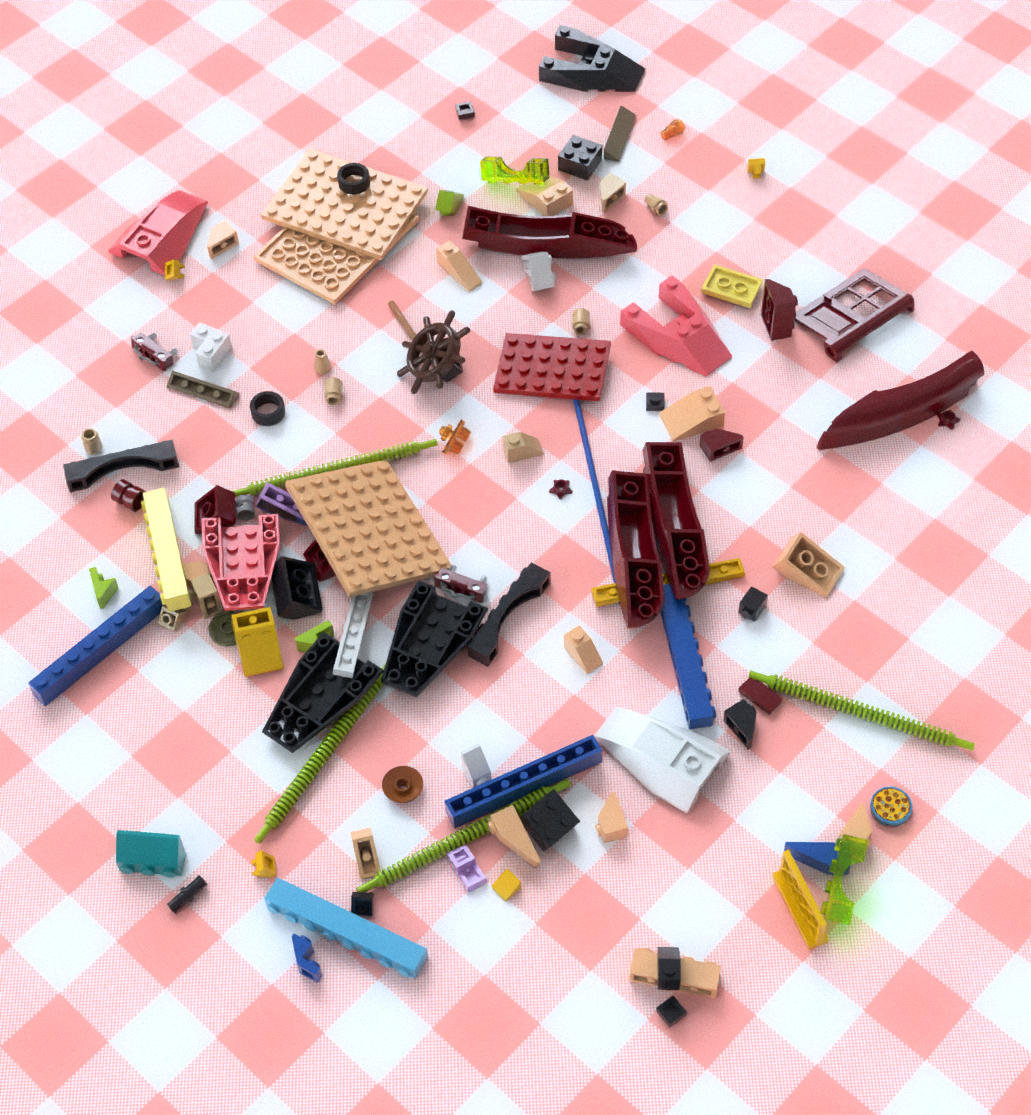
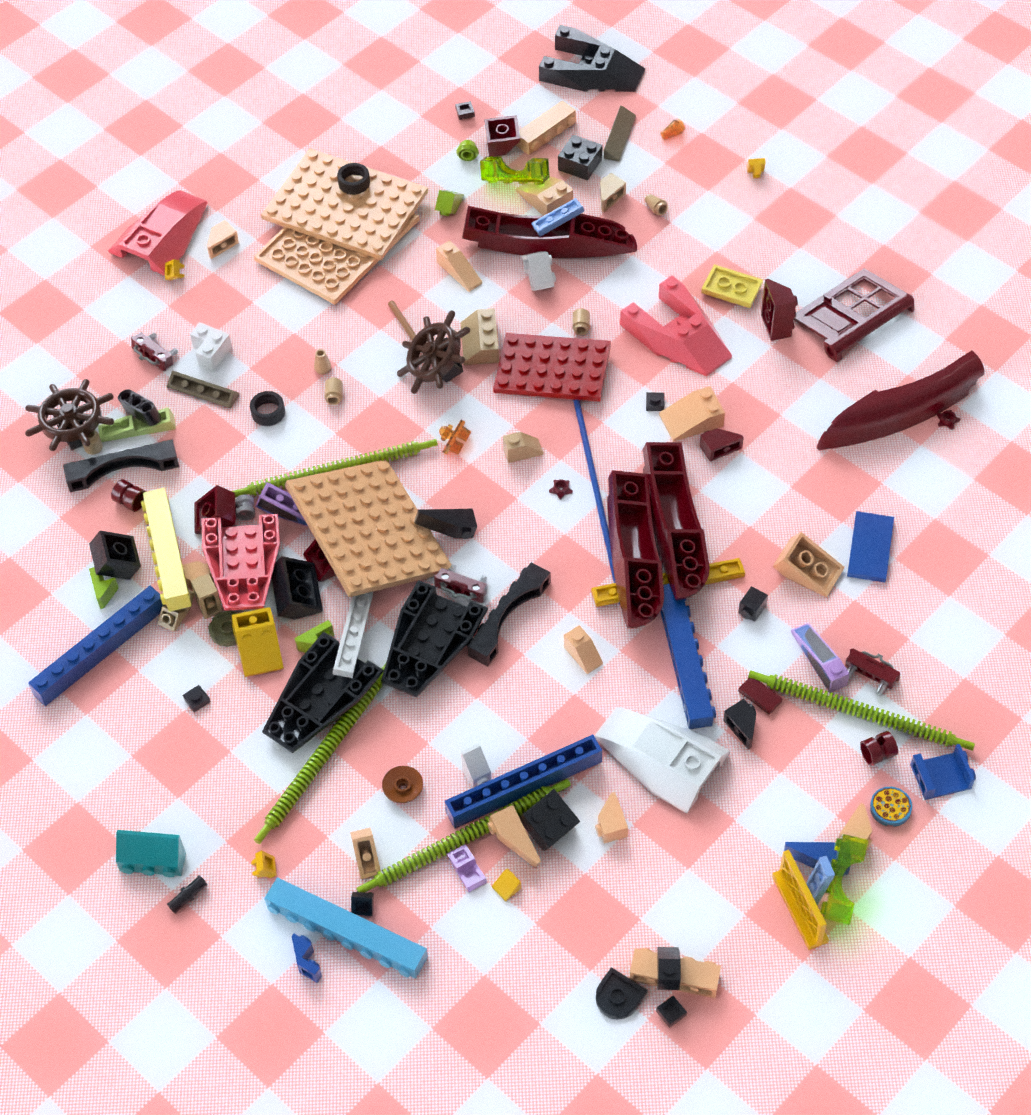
none -> reddish brown brick [25,379,114,451]
none -> black brick [89,530,141,580]
none -> yellowish green slope [98,407,176,442]
none -> black beam [118,389,161,426]
none -> black plate [182,685,211,712]
none -> black slope [414,508,477,539]
none -> lime cone [456,140,479,161]
none -> tan slope [460,308,499,365]
none -> dark red slope [484,115,520,157]
none -> light nougat brick [516,100,576,155]
none -> light blue tile [531,198,584,237]
none -> black tile [595,967,648,1019]
none -> slope [791,623,850,693]
none -> light blue tile [806,856,835,905]
none -> dark red piece [845,648,900,696]
none -> blue tile [847,511,894,583]
none -> dark red wheel [860,731,898,766]
none -> blue panel [910,744,976,800]

